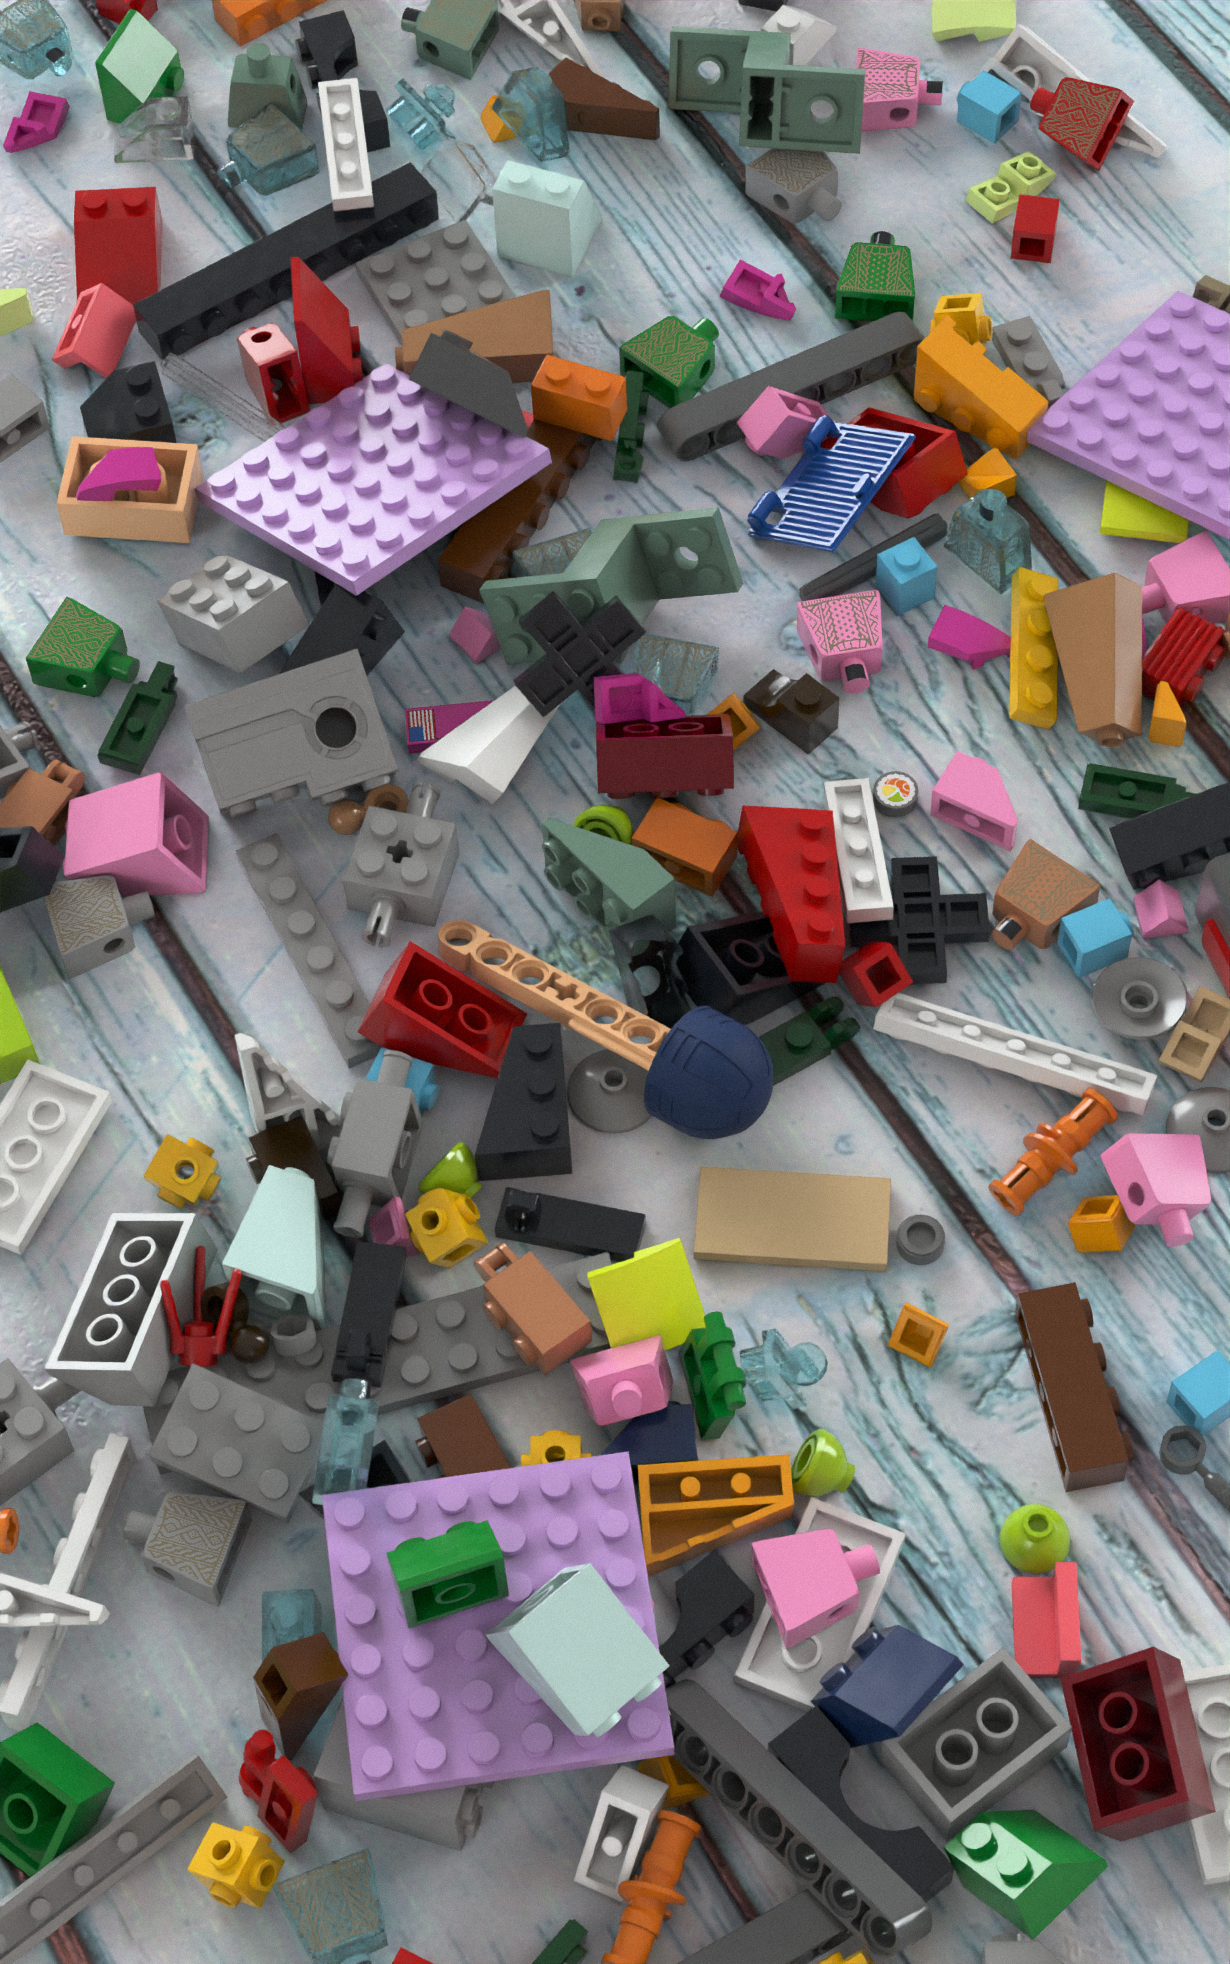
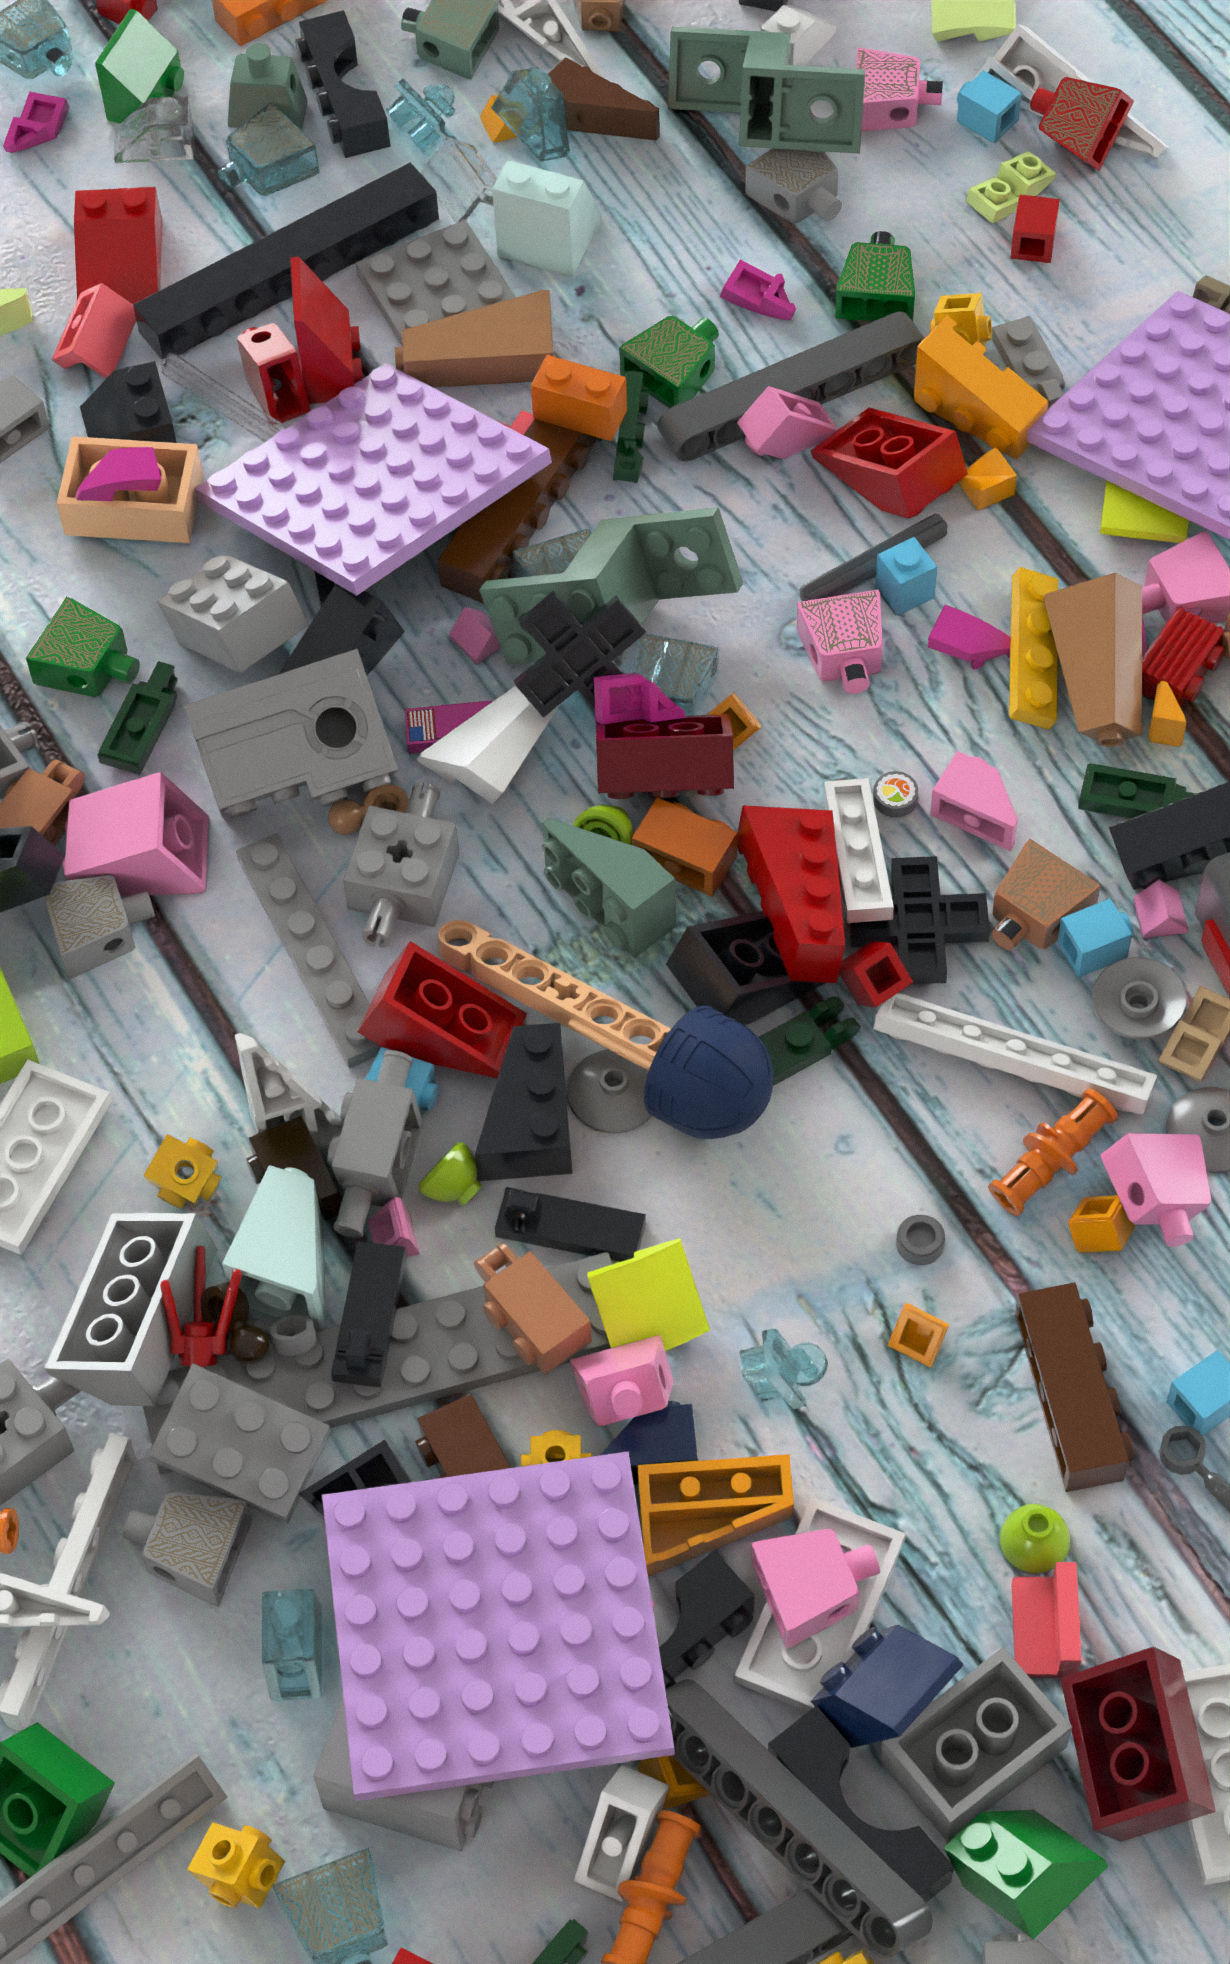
red plate [238,1729,318,1854] -> none
reddish brown slope [253,1632,348,1761] -> none
clear light blue torso [312,1379,379,1505] -> none
white plate [318,78,374,211] -> none
green slope [386,1520,509,1629] -> none
yellow brick [405,1188,488,1268] -> none
dark grey wedge [408,329,528,438] -> none
light aqua slope [485,1563,669,1737] -> none
black piece [609,914,690,1029] -> none
green plate [679,1311,746,1440] -> none
tan tile [693,1166,891,1272] -> none
dark brown arch [743,669,839,755] -> none
blue window [747,415,916,553] -> none
lime brick [791,1428,855,1497] -> none
clear light blue torso [943,489,1032,594] -> none

